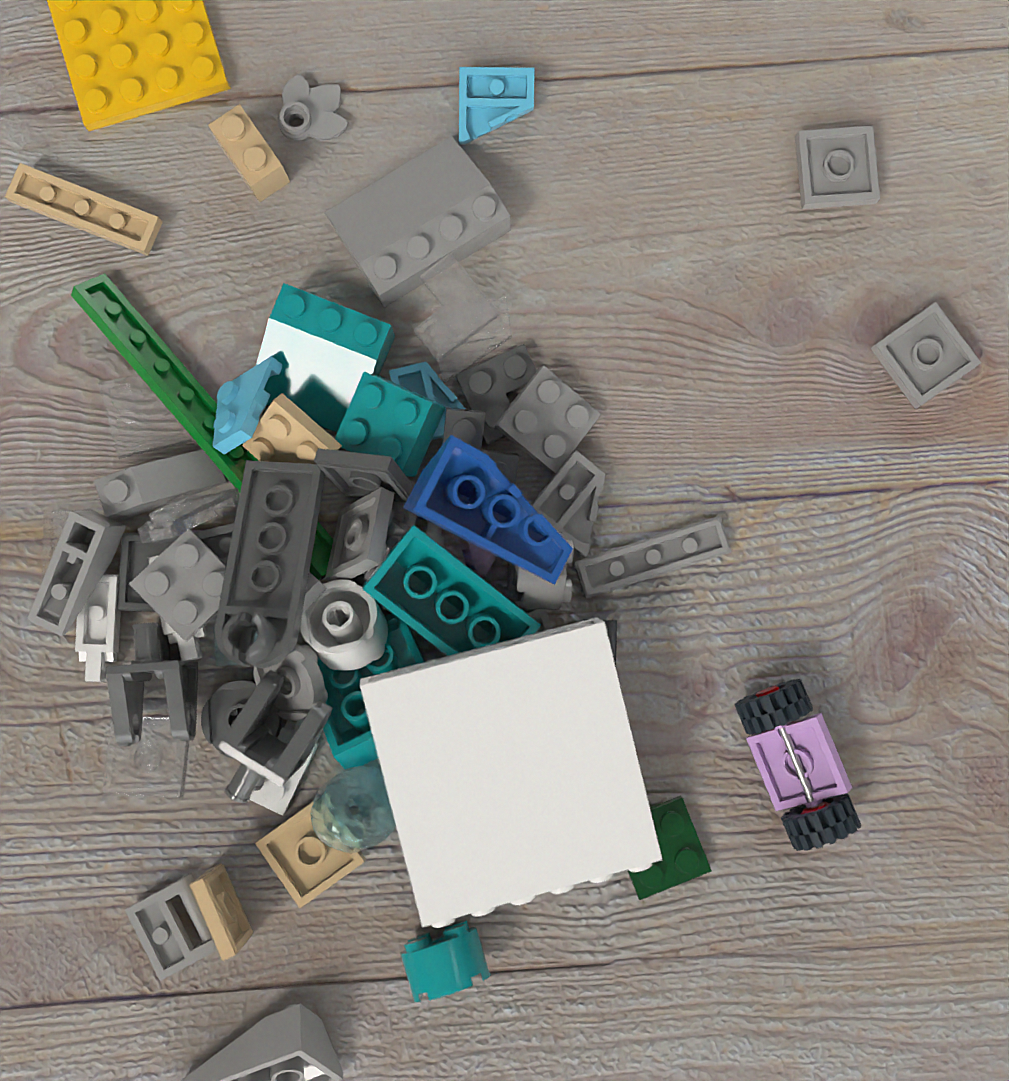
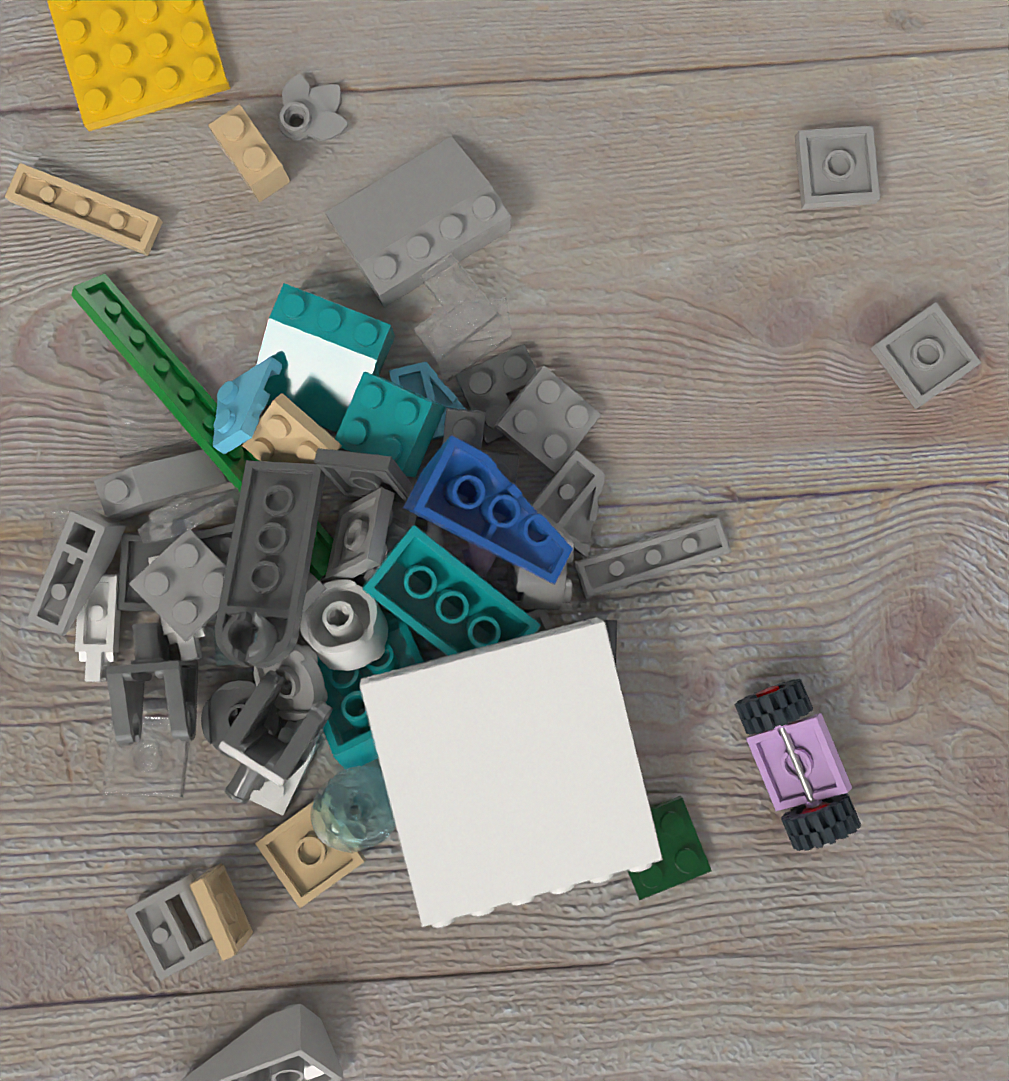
teal brick [400,920,491,1003] -> none
medium azure wing [459,67,534,145] -> none

